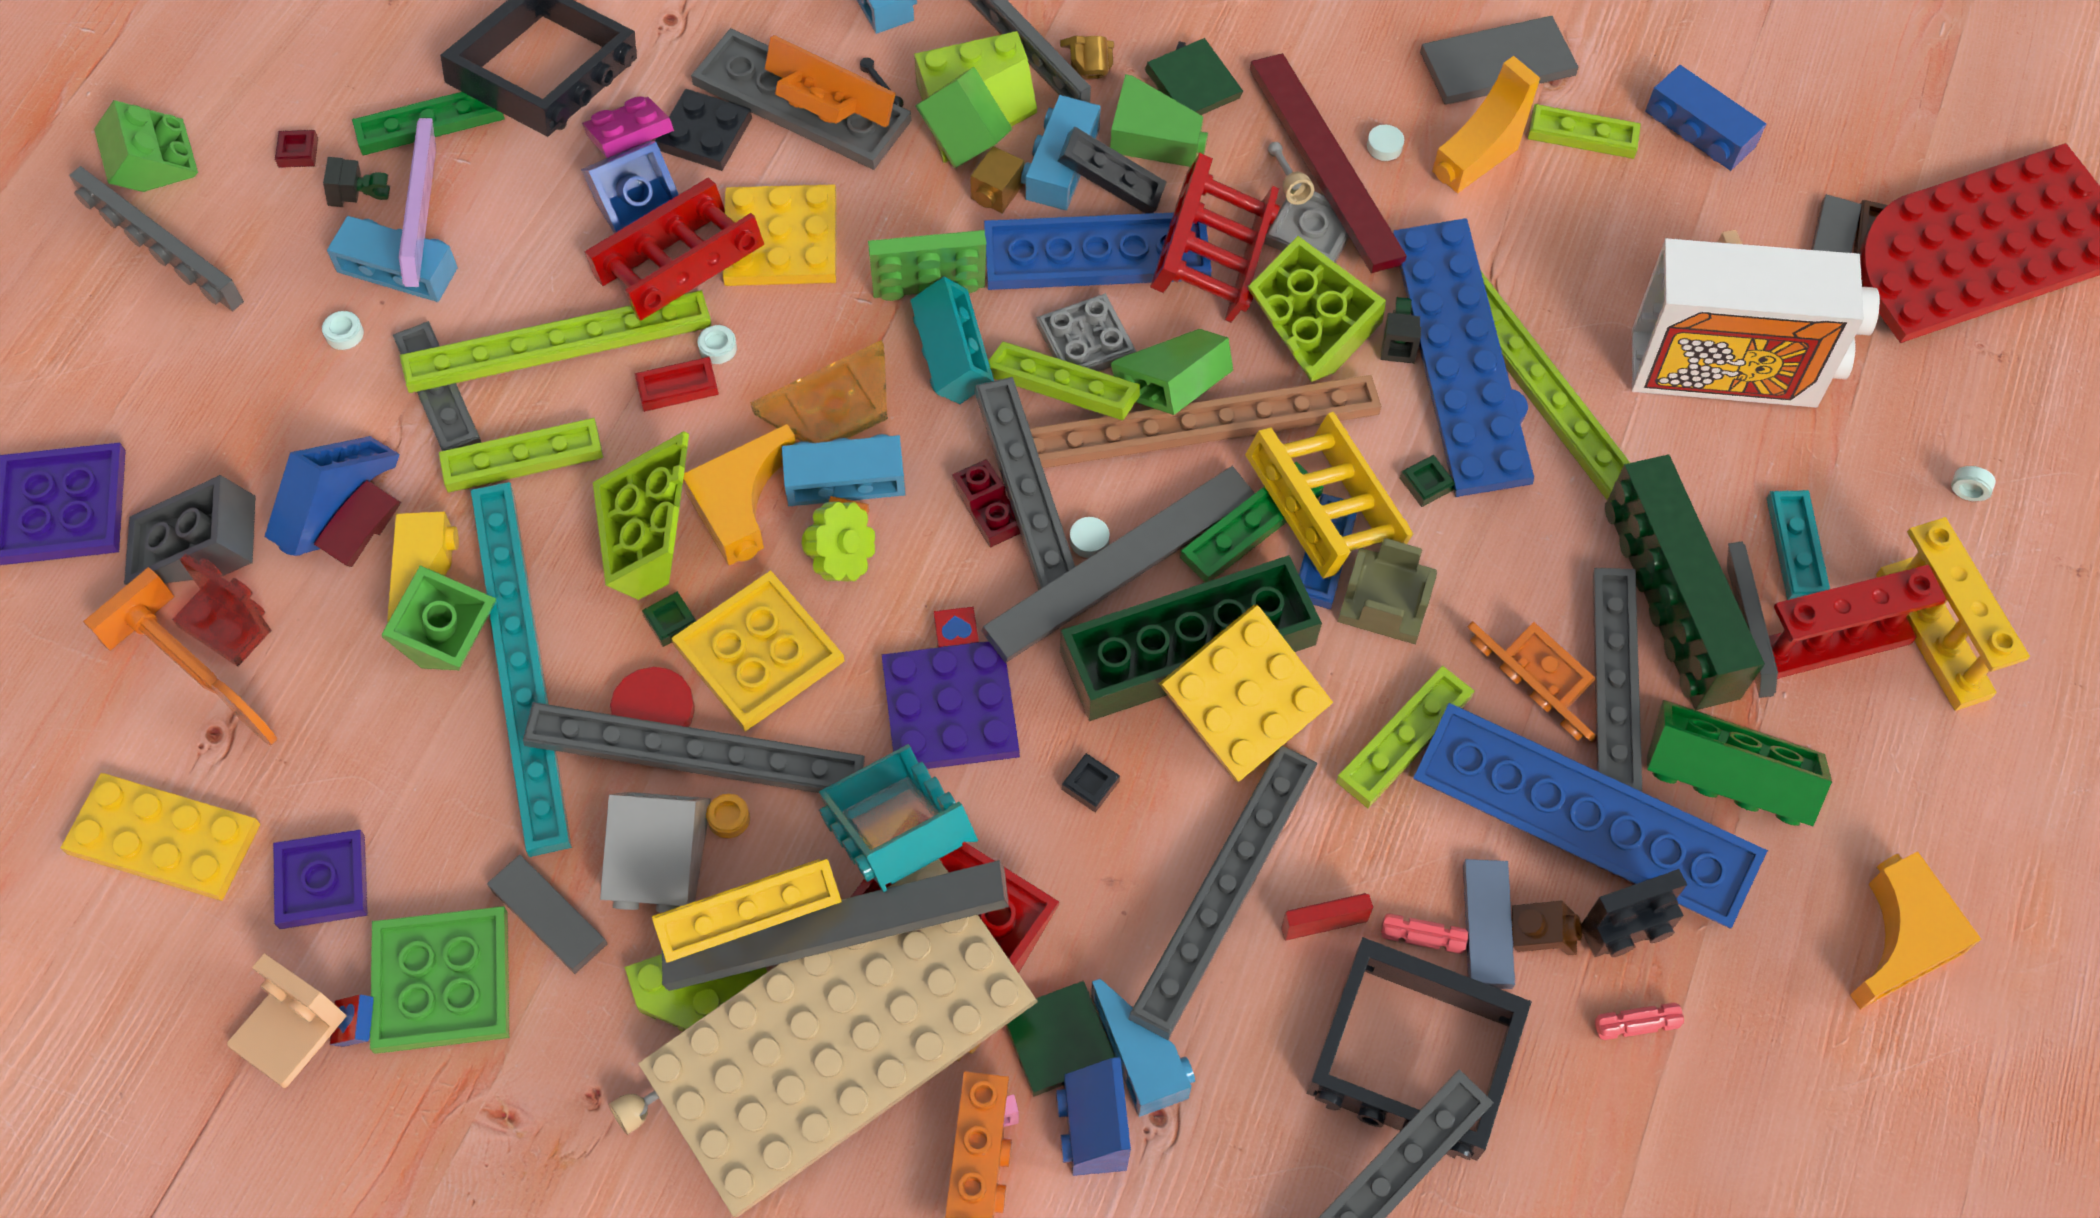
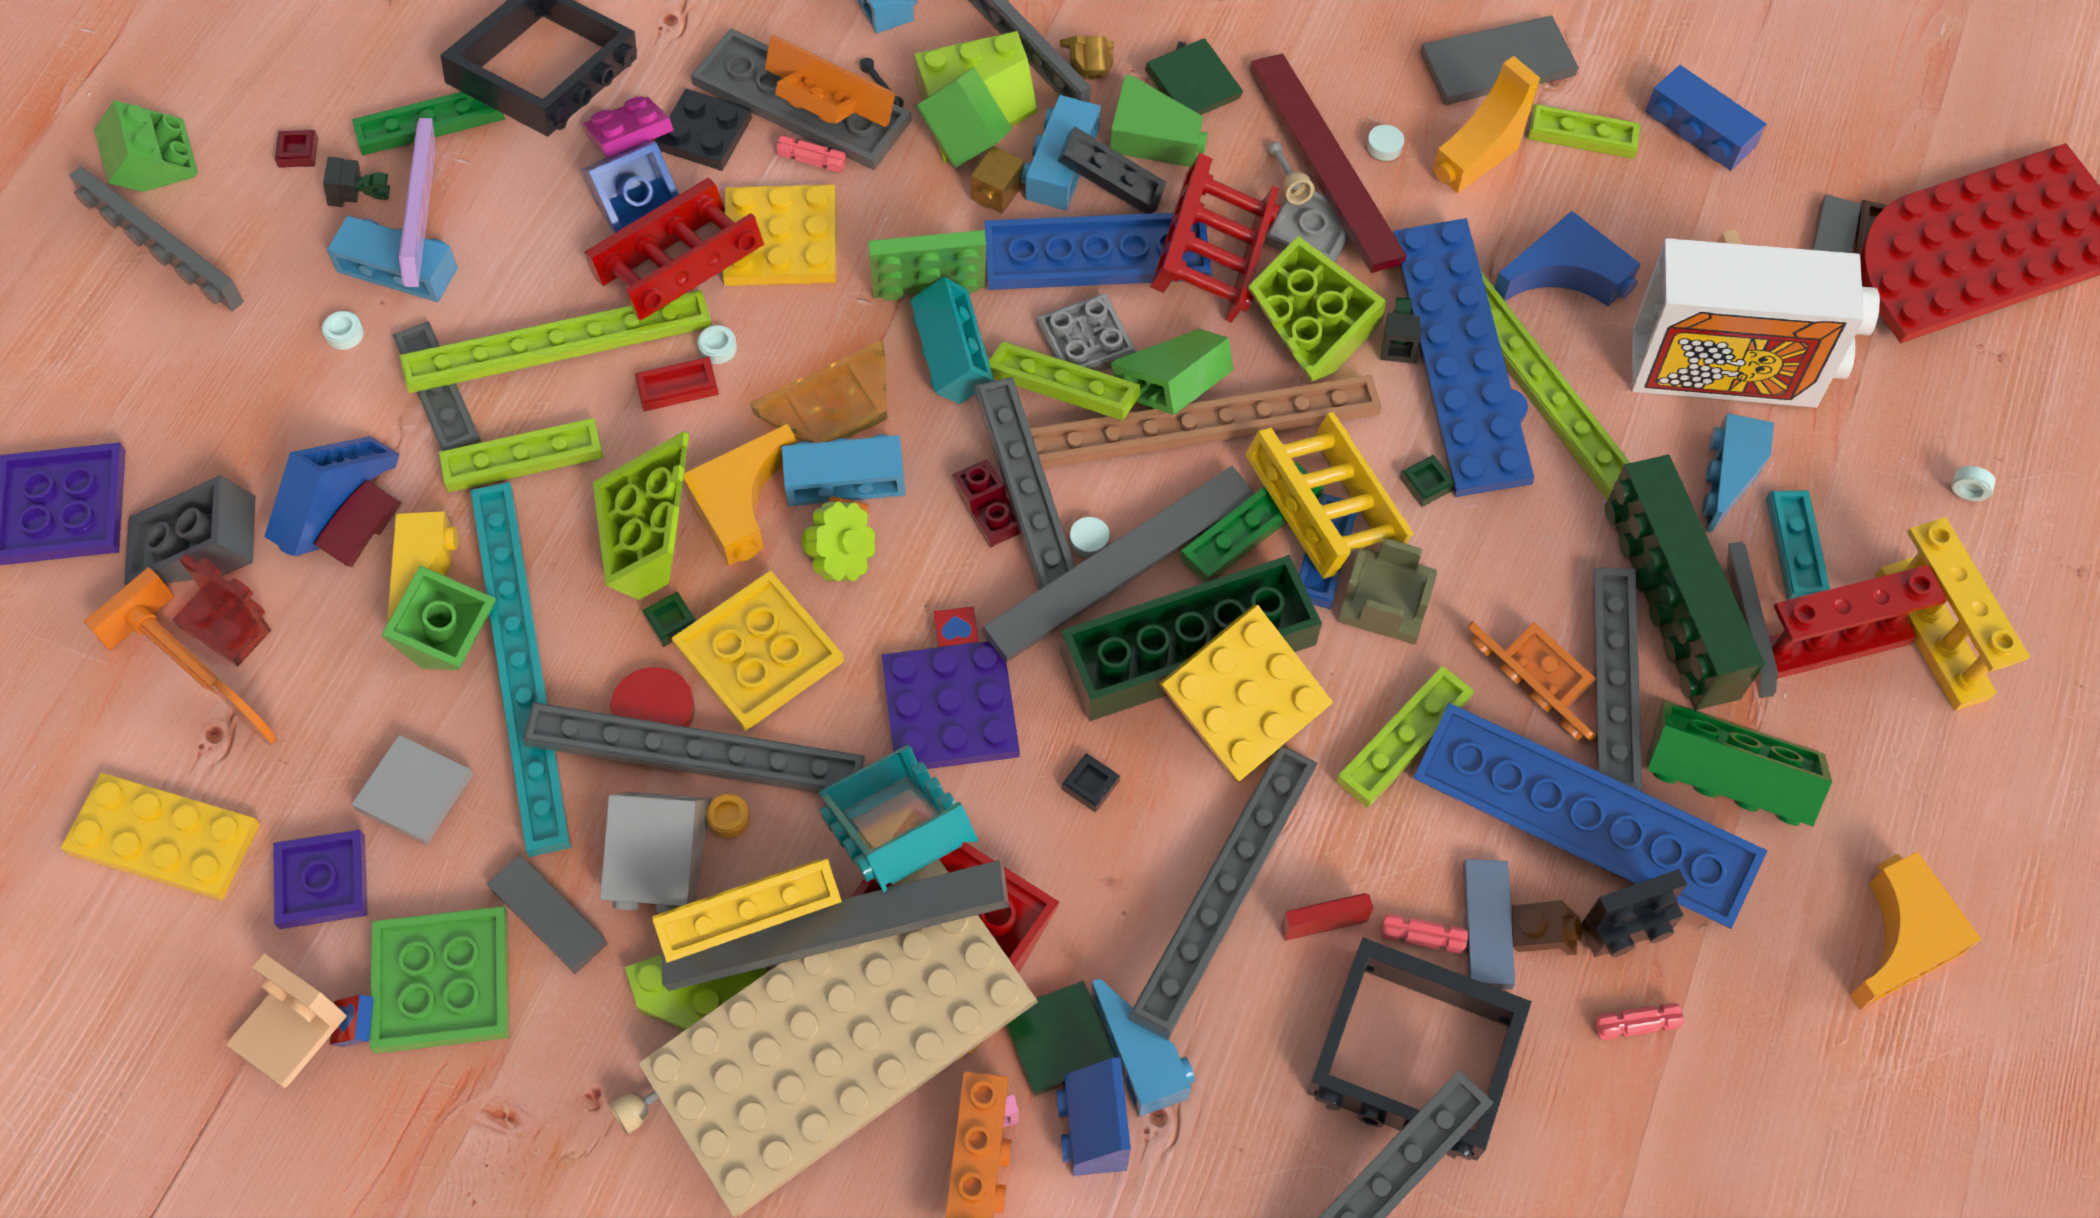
none -> light grey tile [351,735,473,845]
none -> coral axle [776,135,847,173]
none -> blue arch [1494,211,1641,306]
none -> dark azure slope [1702,413,1774,532]

